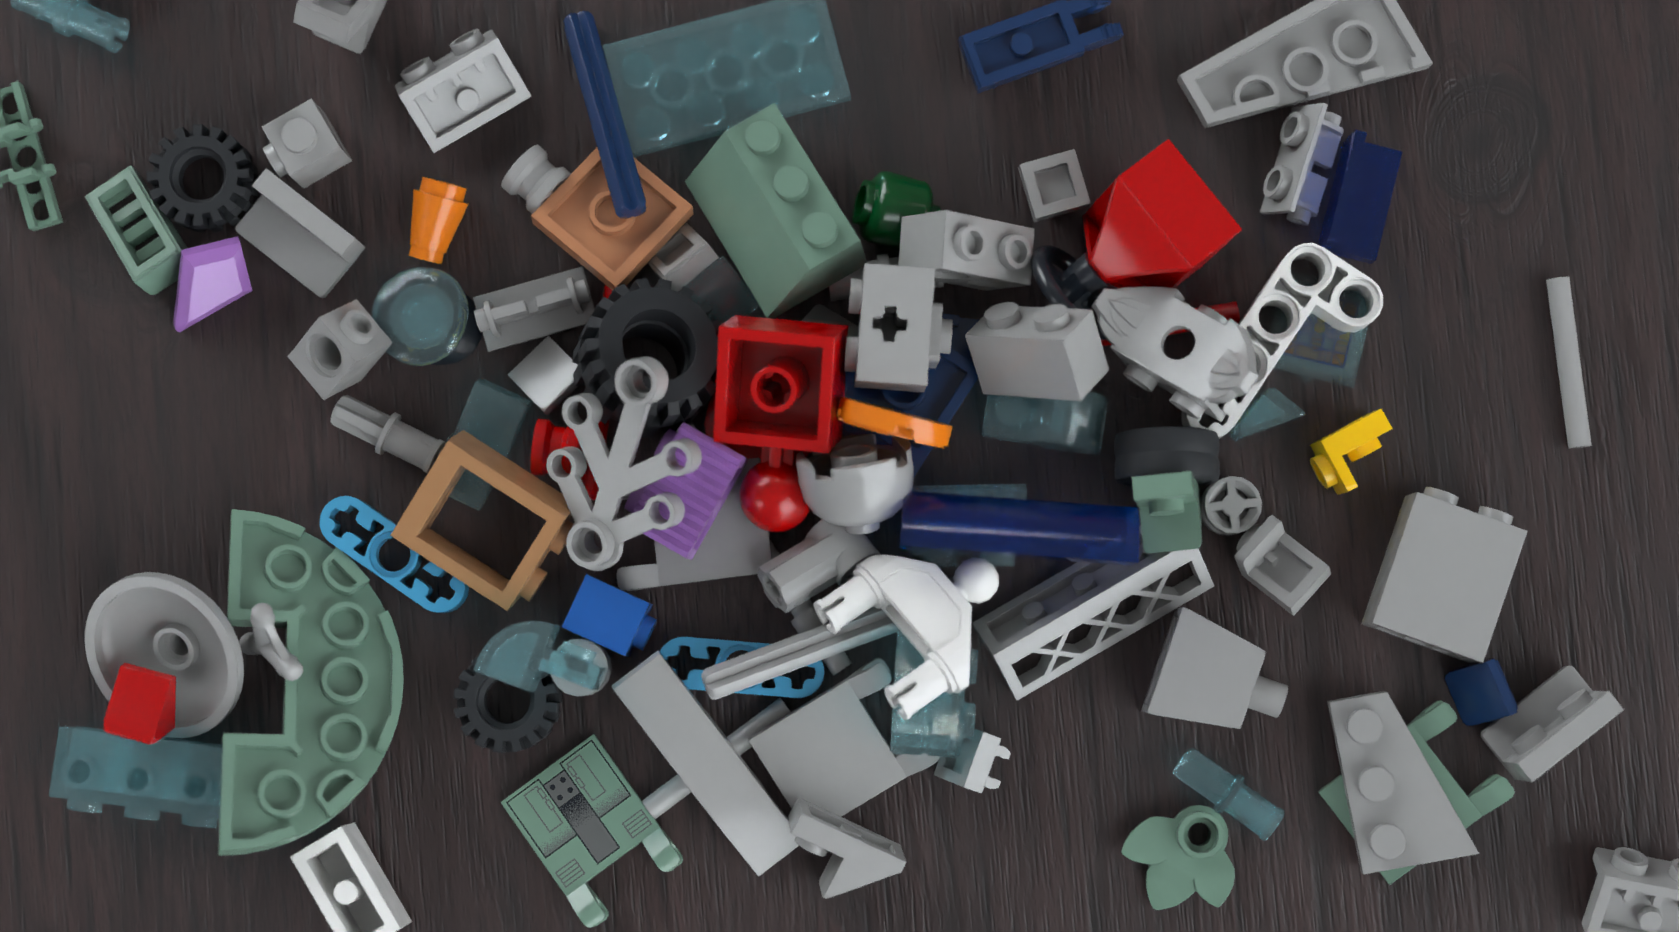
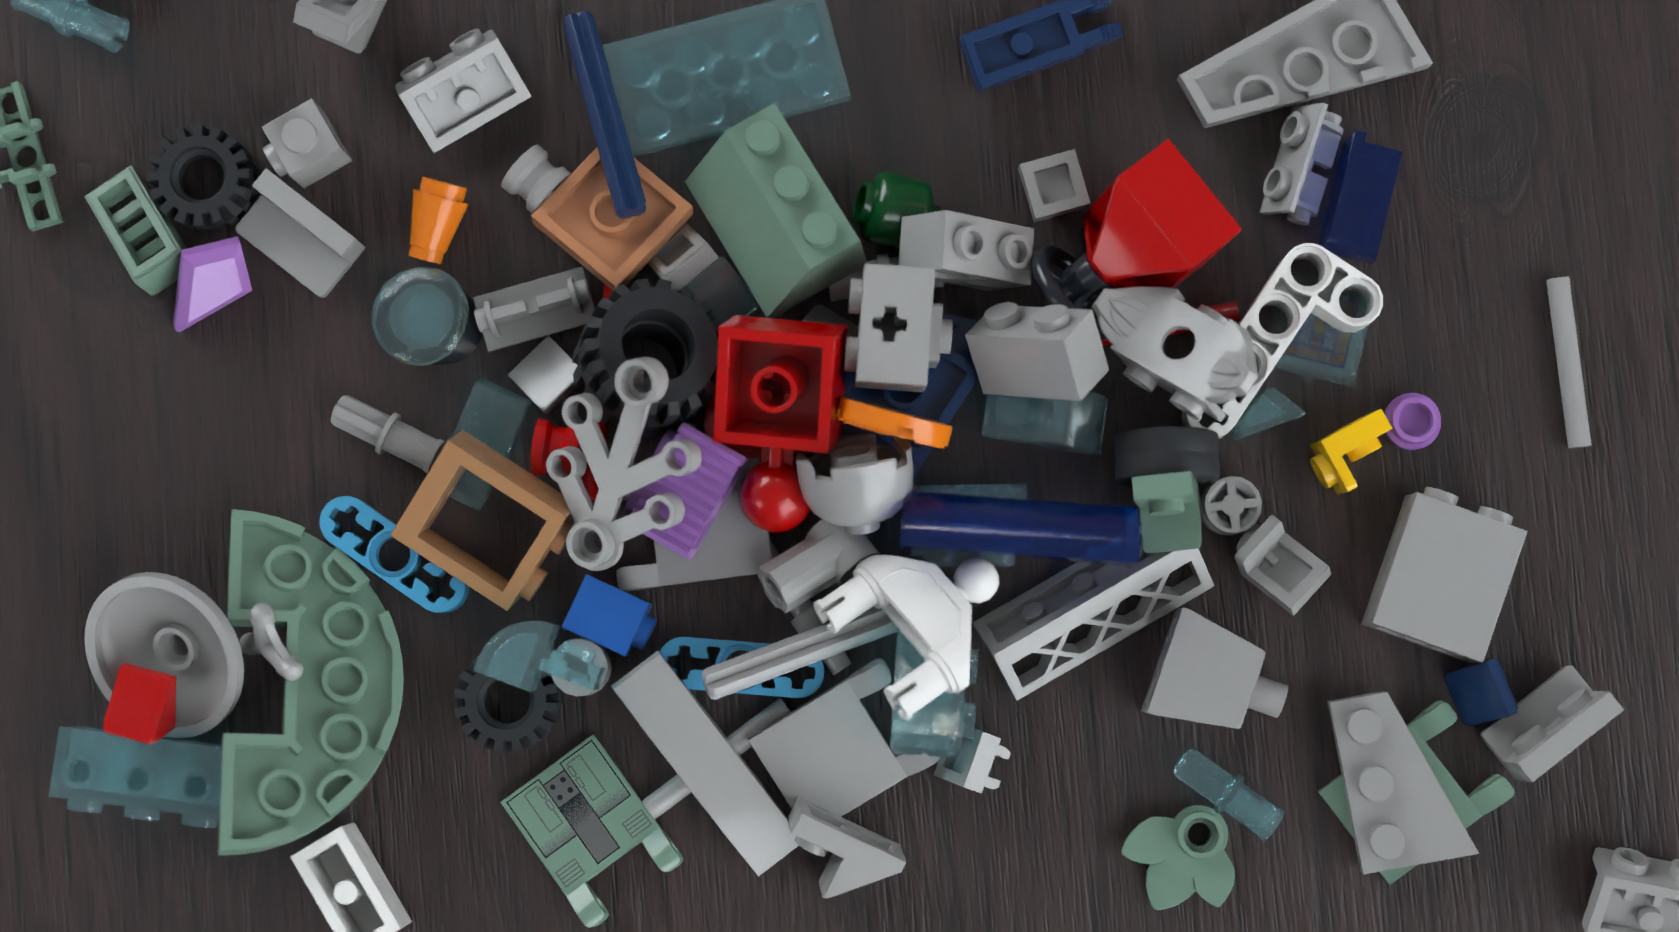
light grey brick [287,299,393,400] -> none
none -> medium lavender plate [1384,393,1441,450]

